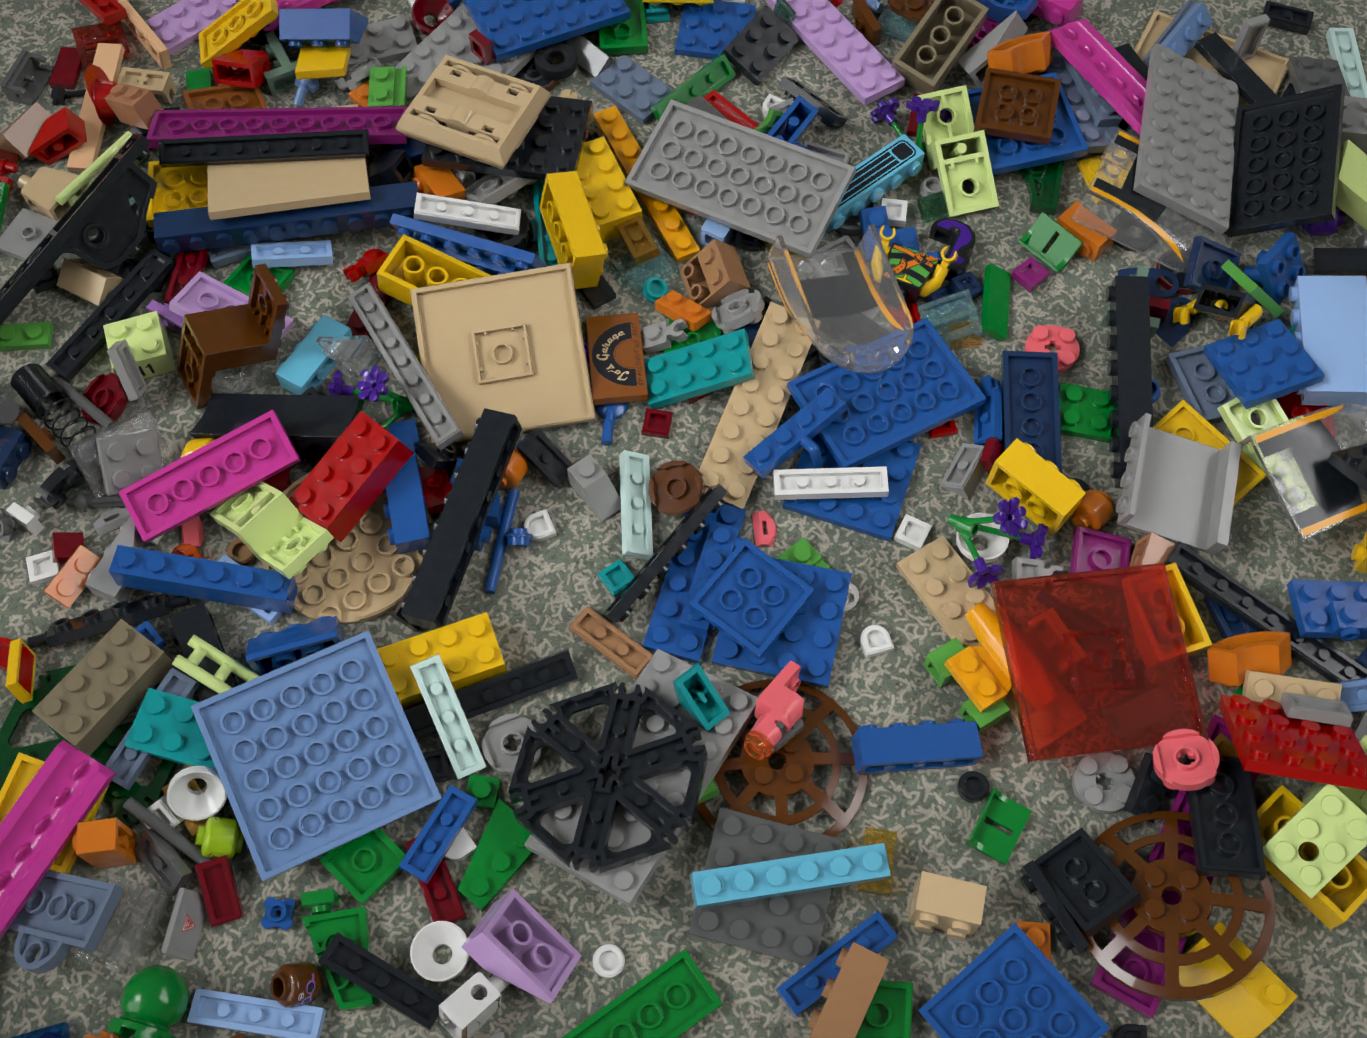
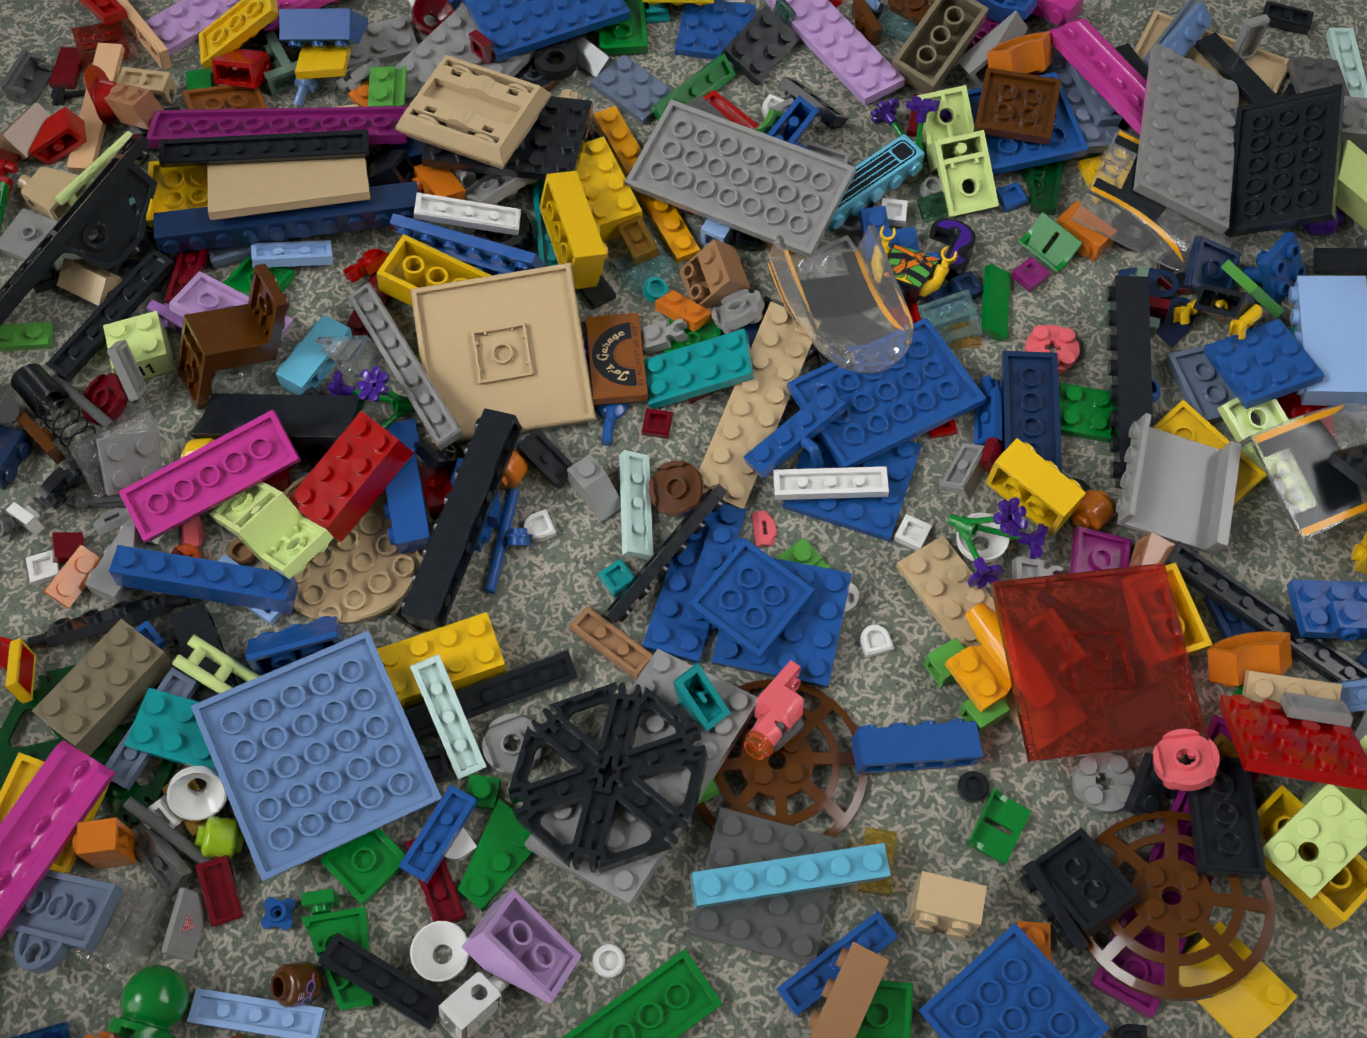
none -> blue tile [996,182,1029,213]

